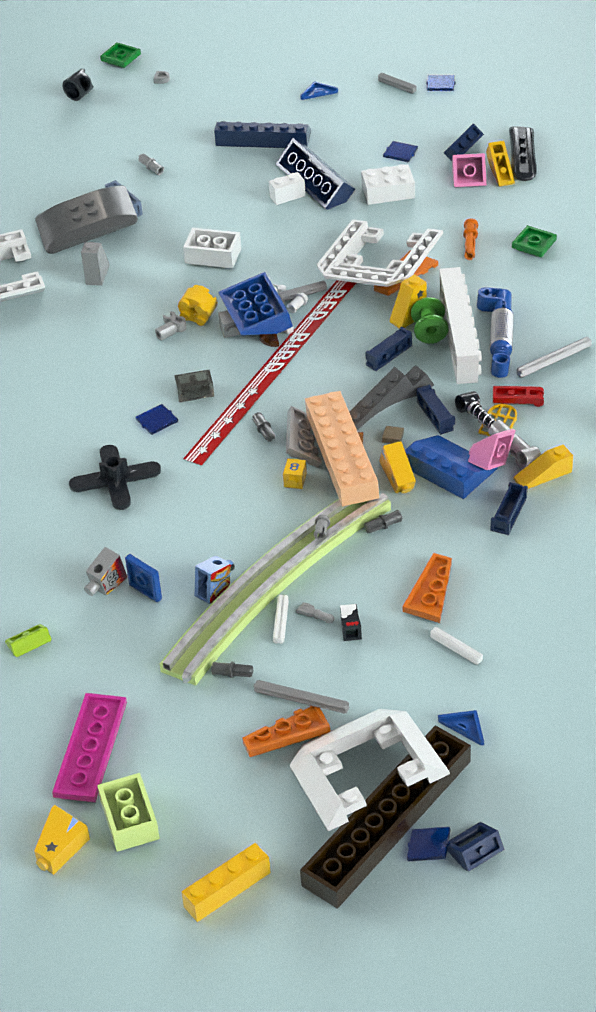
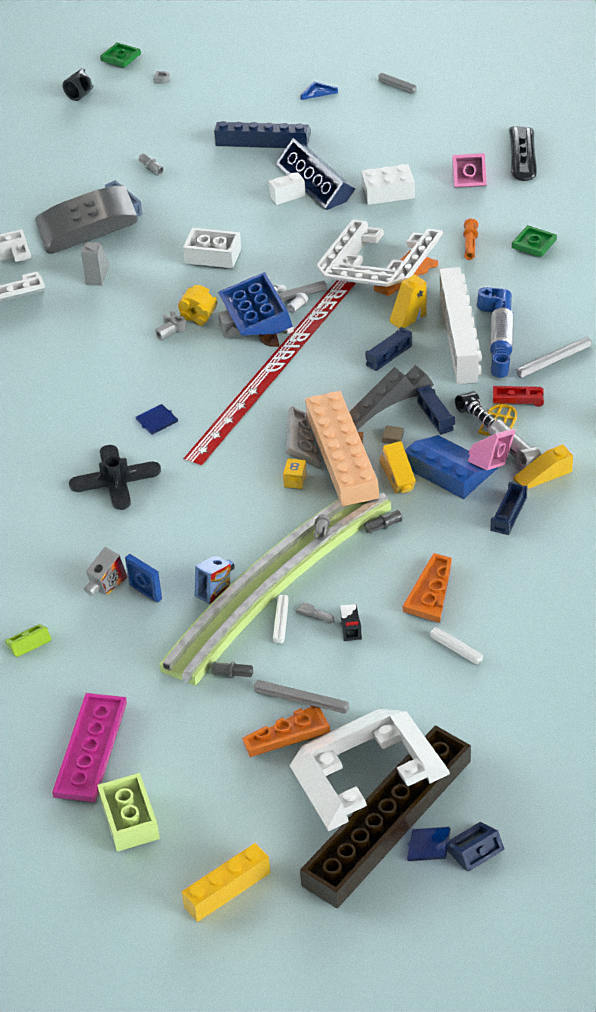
yellow slope [34,805,90,875] -> none
clear smoke brick [174,369,214,402] -> none
dark grey axle [252,412,275,442] -> none
clear blue piece [383,141,418,162] -> none
bright green hose [411,297,449,344] -> none
clear blue piece [426,75,456,91] -> none
blue tile [438,710,484,745] -> none
dark blue container [443,123,484,161] -> none
yellow slope [486,141,515,187] -> none

